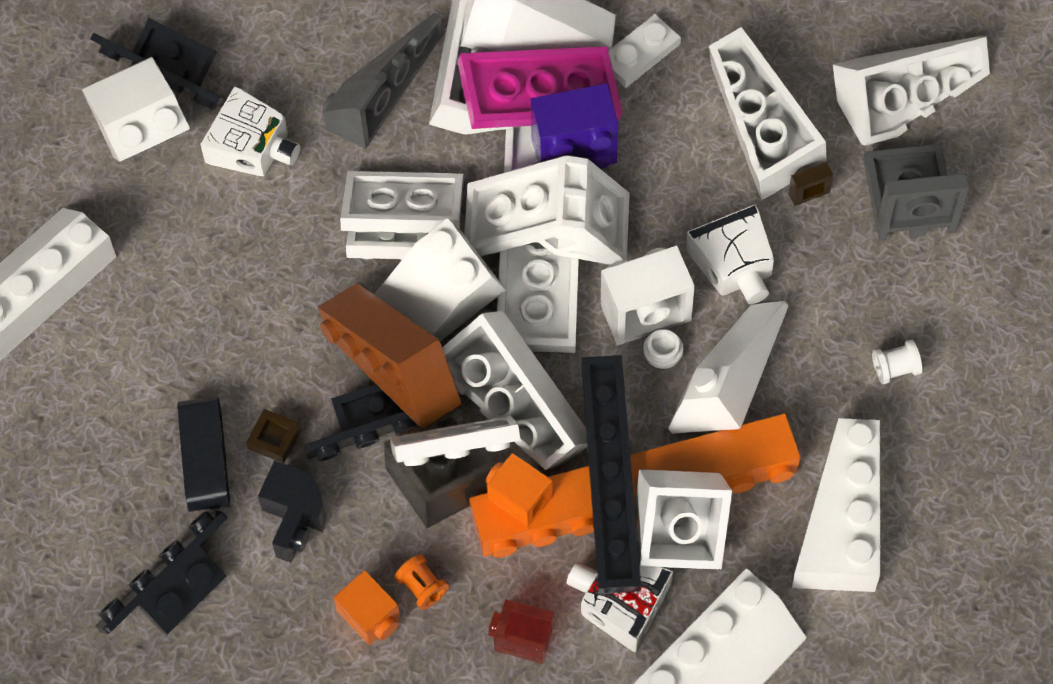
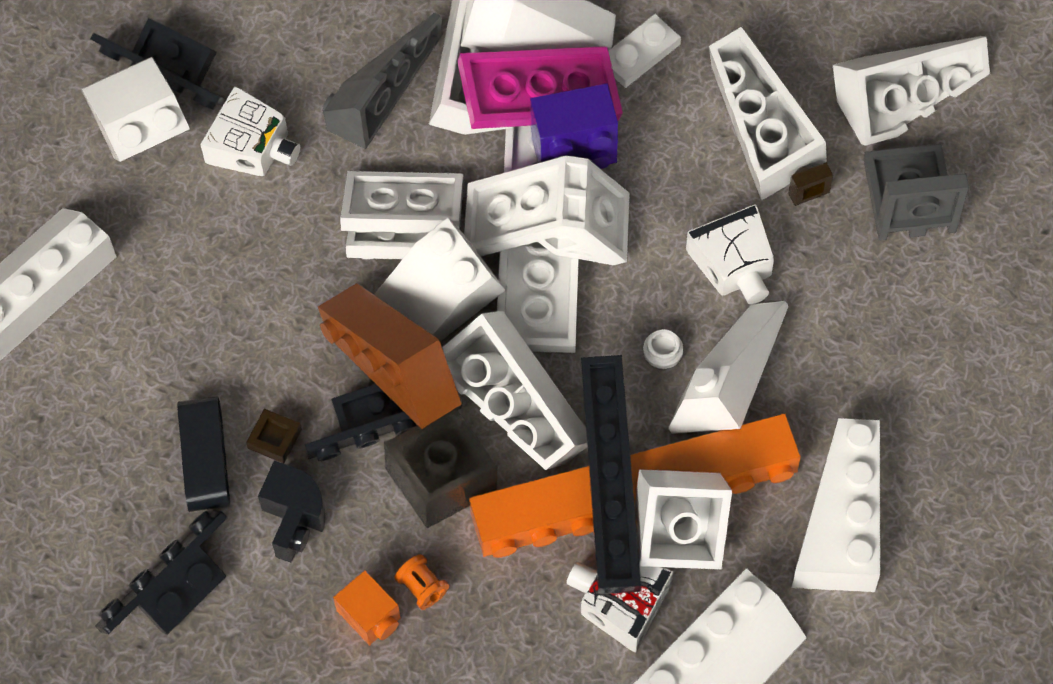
white plate [390,416,521,466] -> none
orange brick [486,453,553,527] -> none
clear red brick [488,599,554,664] -> none
white brick [601,246,695,345] -> none
white bush [872,339,922,385] -> none

